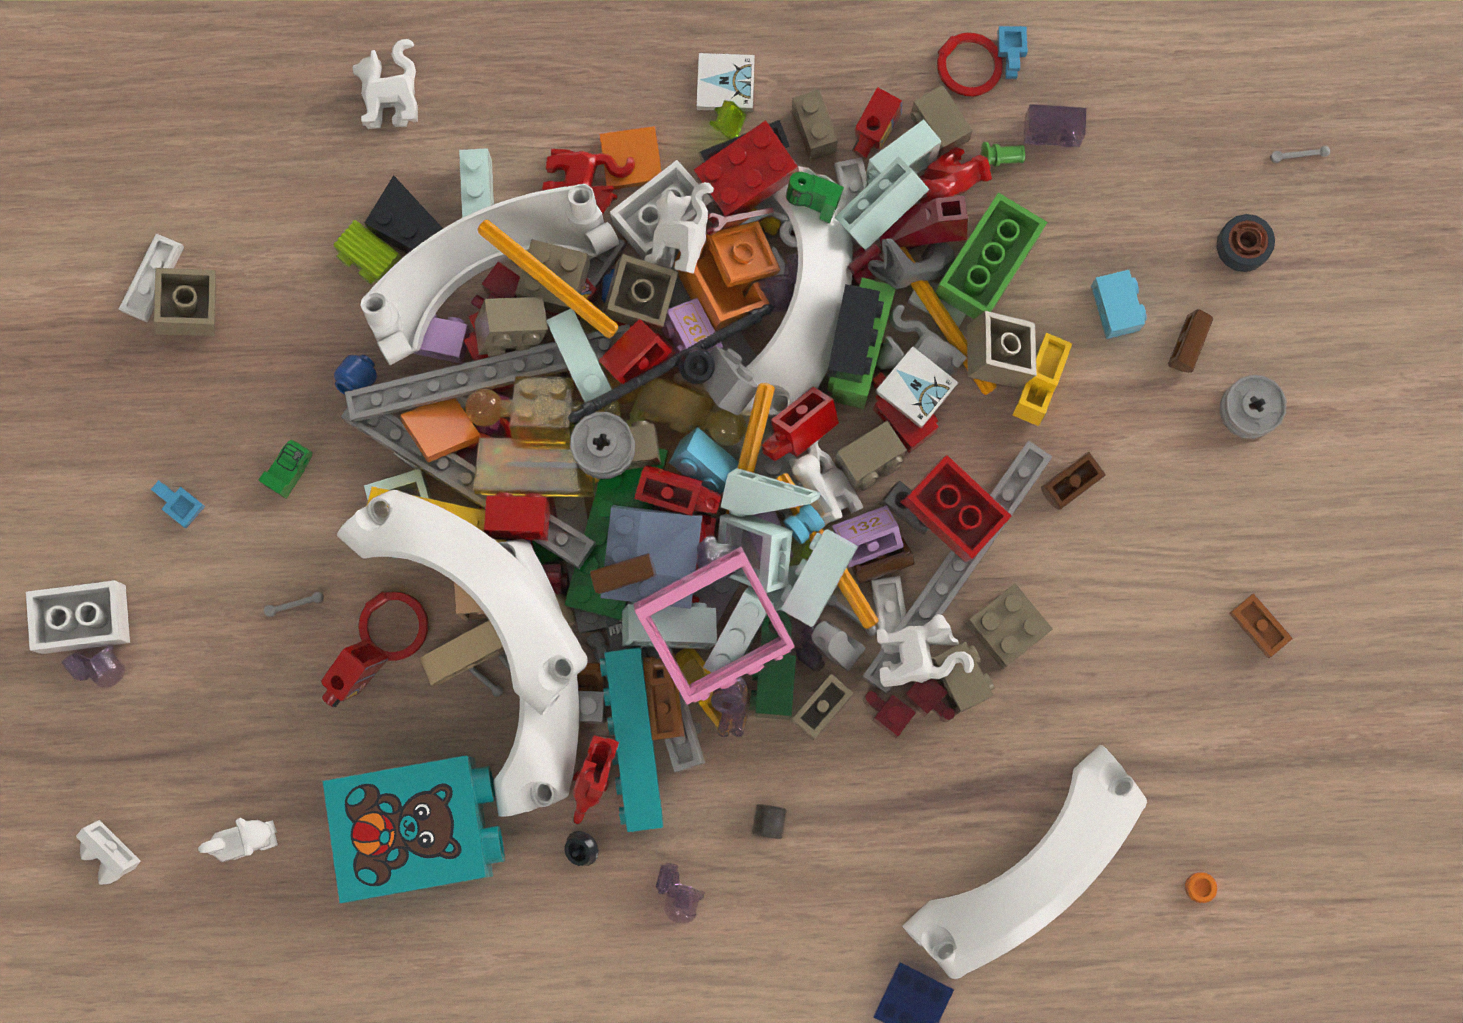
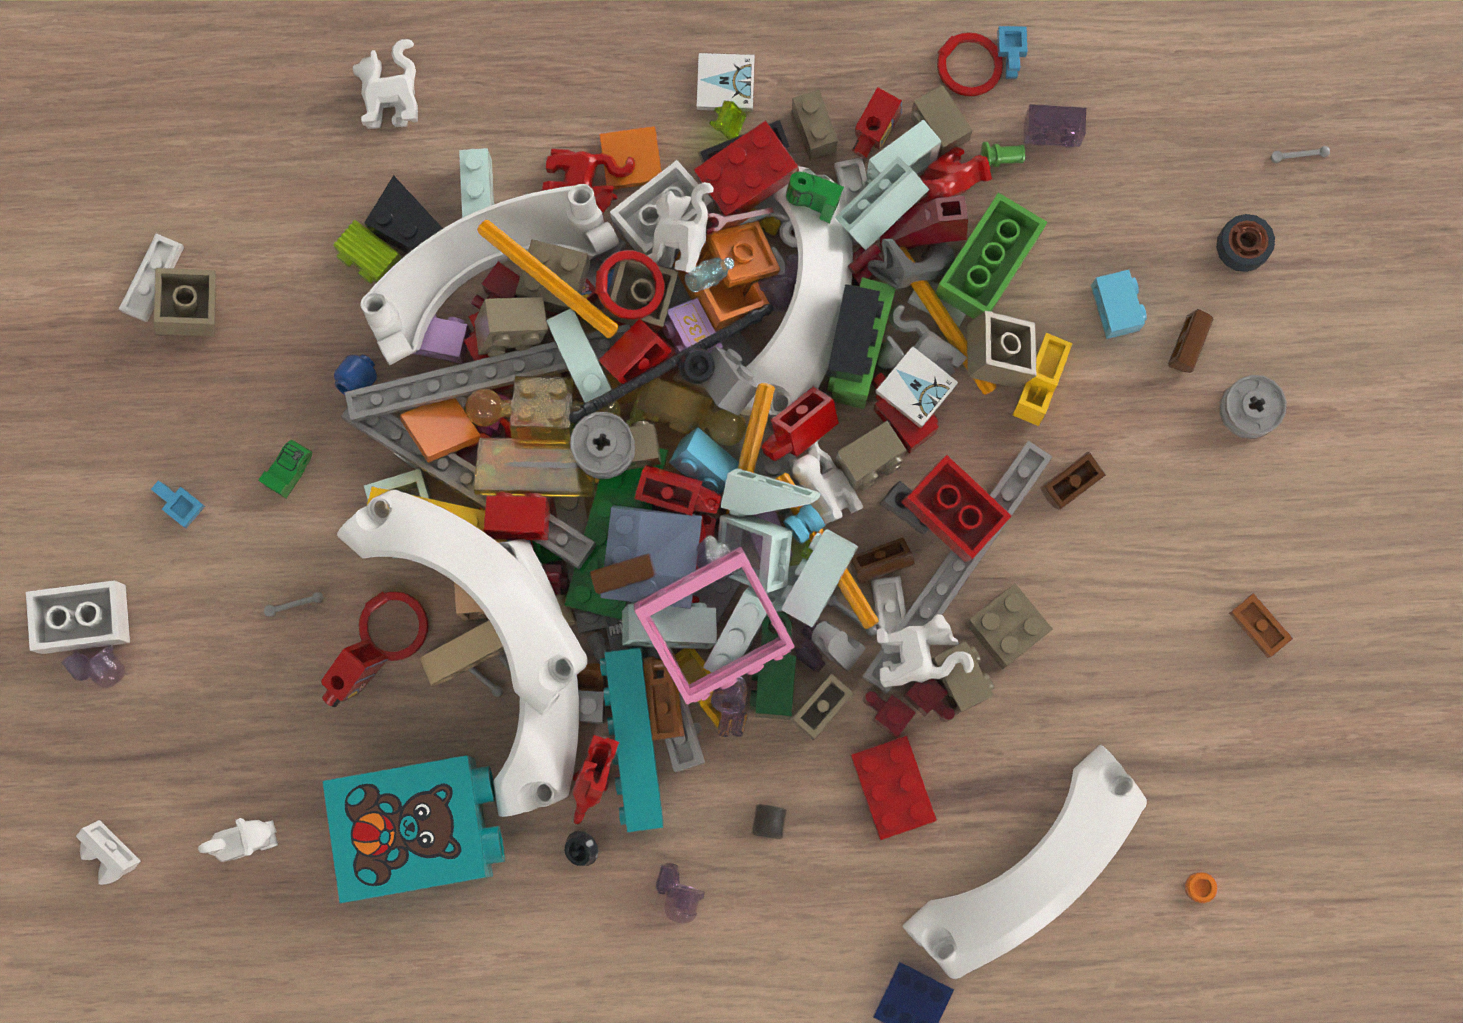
lavender brick [832,505,904,568] -> none
none -> red piece [595,250,665,320]
none -> clear light blue piece [685,257,734,292]
none -> red plate [850,736,937,840]

